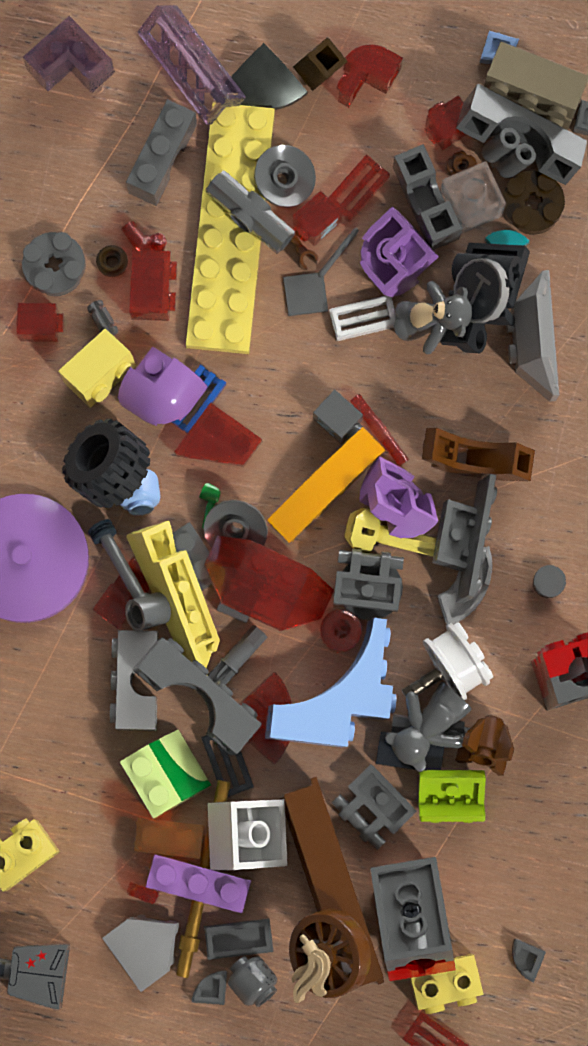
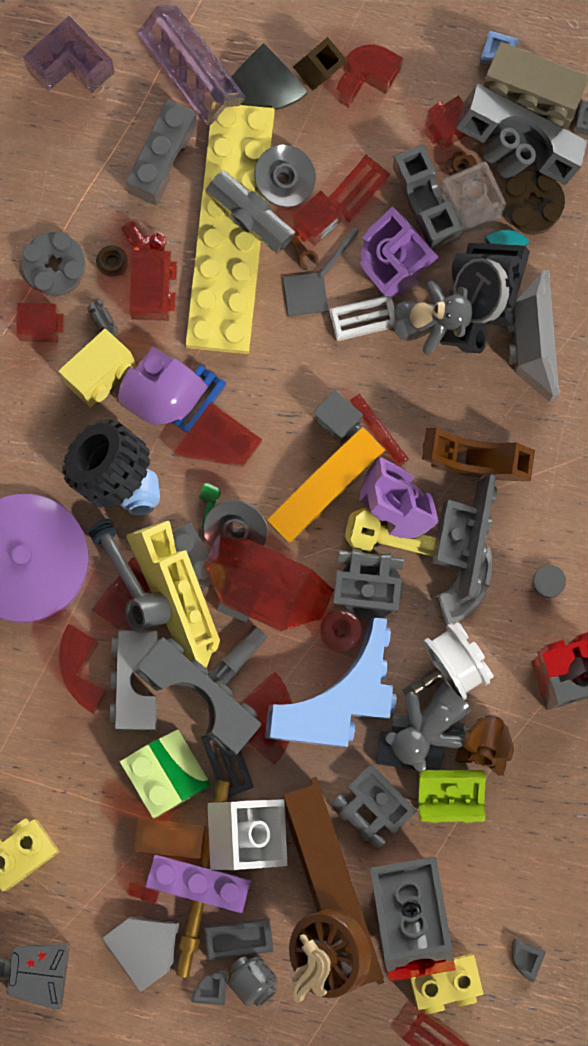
none -> clear red brick [59,624,107,715]

